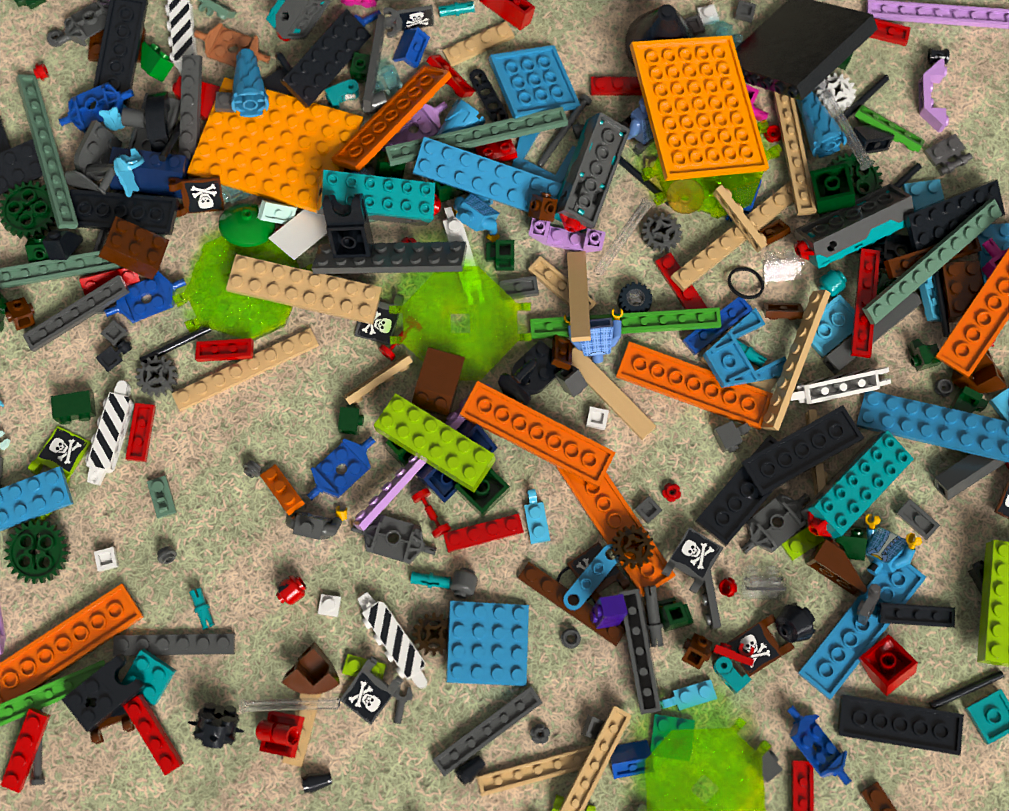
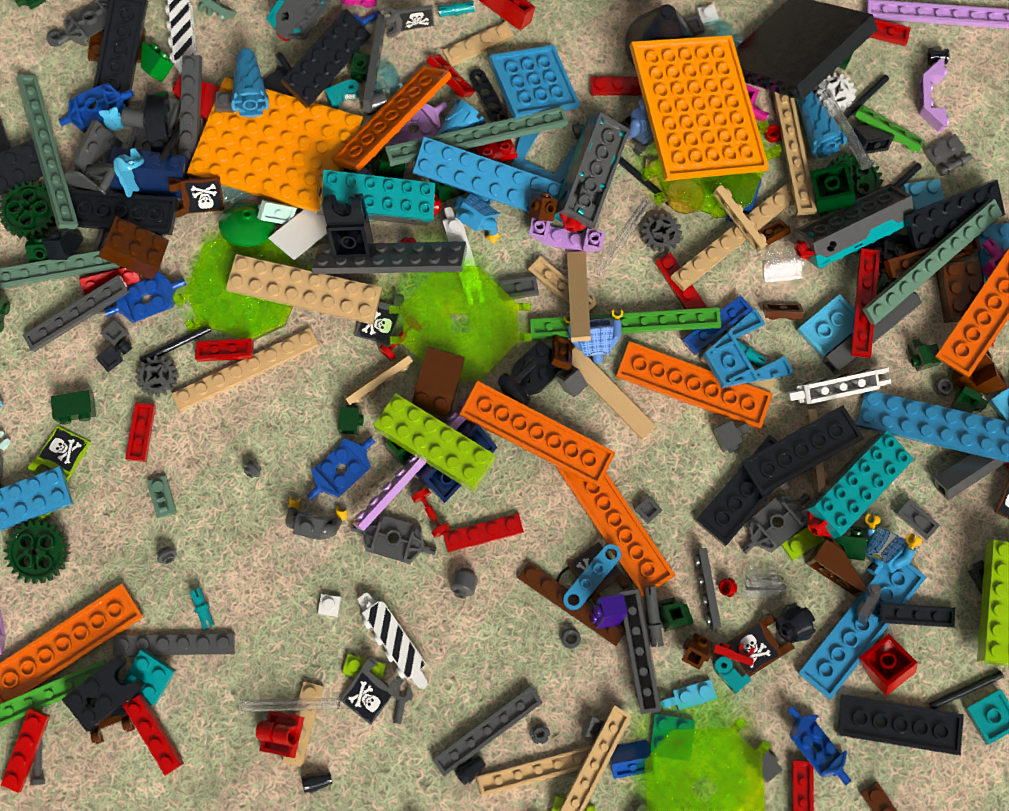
reddish brown brick [5,297,35,331] -> none
red plate [33,63,49,81] -> none
white hinge [85,380,135,486] -> none
white plate [94,547,119,572] -> none
black brick [188,702,244,749] -> none
nougat plate [194,23,271,68] -> none
orange plate [260,464,305,515] -> none
red head [276,575,307,605] -> none
reddish brown brick [282,642,340,695] -> none
blue panel [392,27,430,68] -> none
teal pin [410,571,451,589] -> none
dark brown gear [411,612,448,657] -> none
dark azure plate [446,601,529,686] -> none
dark green brick [454,468,510,518] -> none
dark green brick [486,240,515,271] -> none
medium azure plate [524,489,550,544] -> none
dark grey bar [537,94,592,167] -> none
white plate [586,407,609,430] -> none
dark brown gear [611,525,655,569] -> none
black wheel [618,282,652,313] -> none
red plate [662,483,681,502] -> none
flag [662,527,723,594] -> none
black piece [727,267,764,299] -> none
dark grey plate [734,0,756,23] -> none
tan plate [761,289,831,431] -> none
teal head [818,269,847,297] -> none
medium azure plate [919,276,940,322] -> none
black bar [932,270,951,337] -> none

